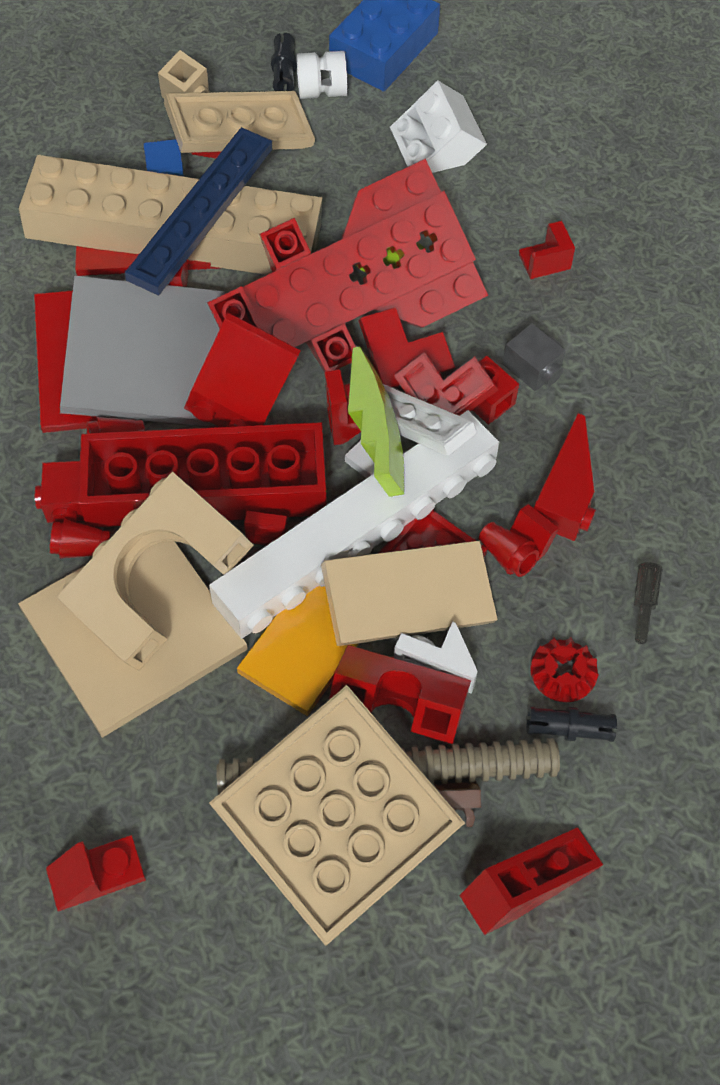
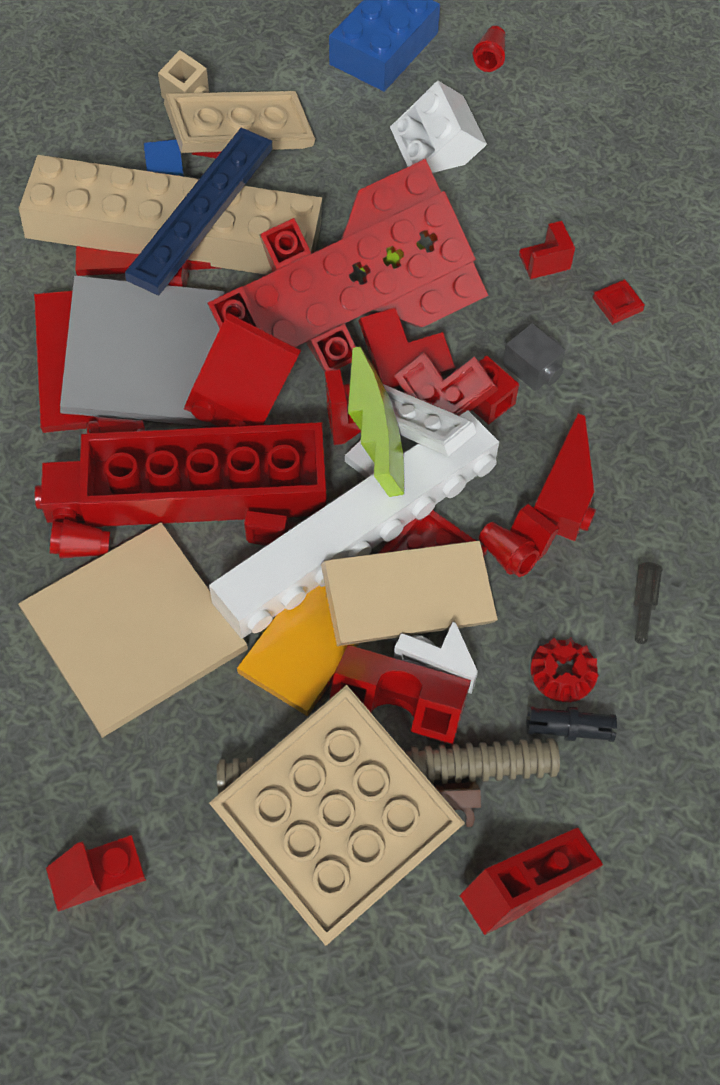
tan arch [57,472,254,671] -> none
black pin [271,33,297,91] -> none
white wheel [297,51,347,99] -> none
none -> red cone [473,26,506,72]
none -> red tile [593,279,645,325]

